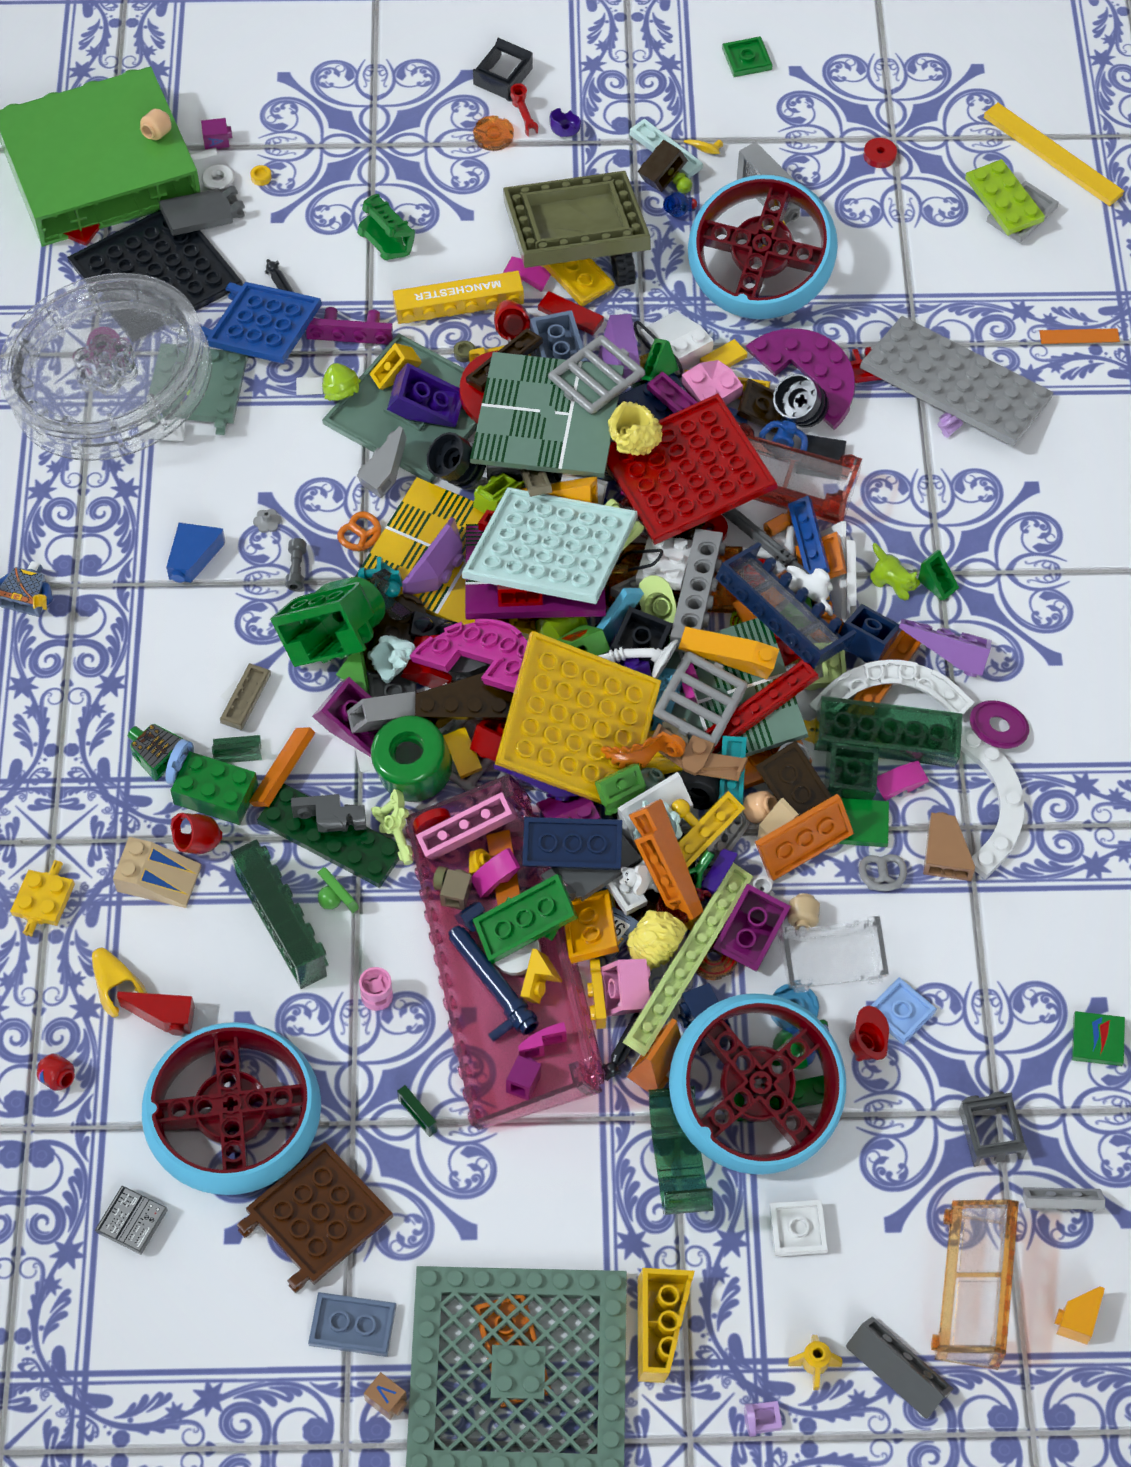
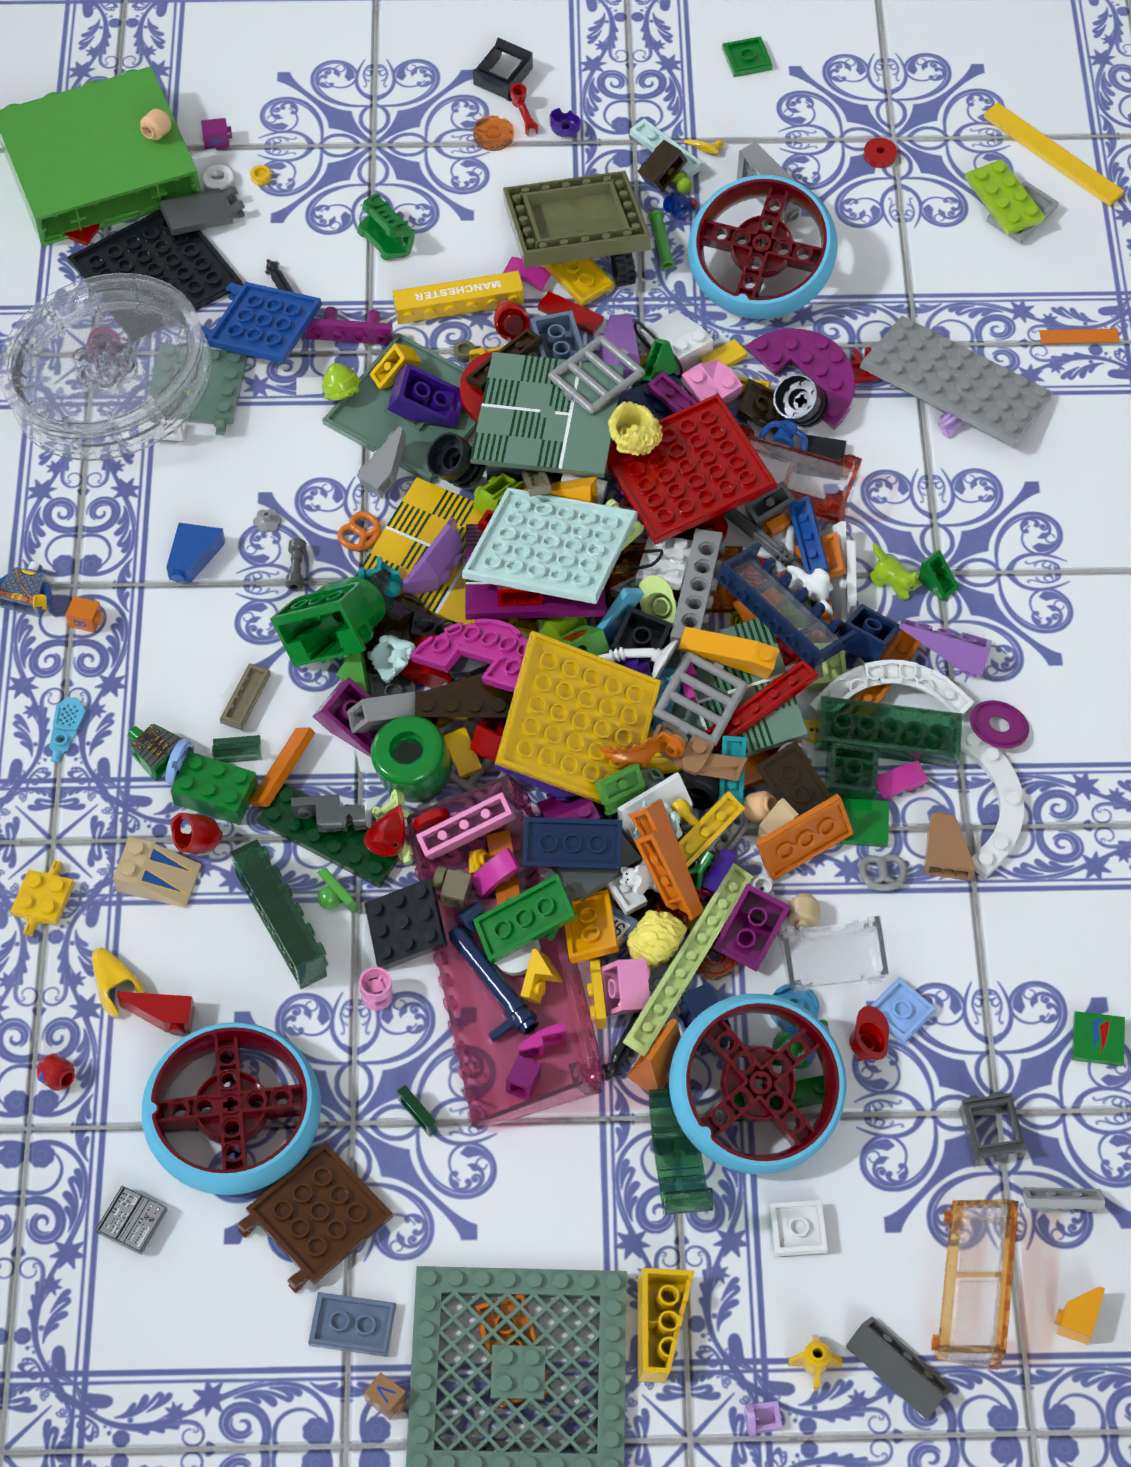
none -> medium azure piece [49,697,86,763]
none -> orange brick [65,596,104,633]
none -> red piece [364,804,406,857]
none -> black plate [364,878,448,970]
none -> bright green pin [648,210,674,269]
none -> dark grey slope [745,481,795,528]

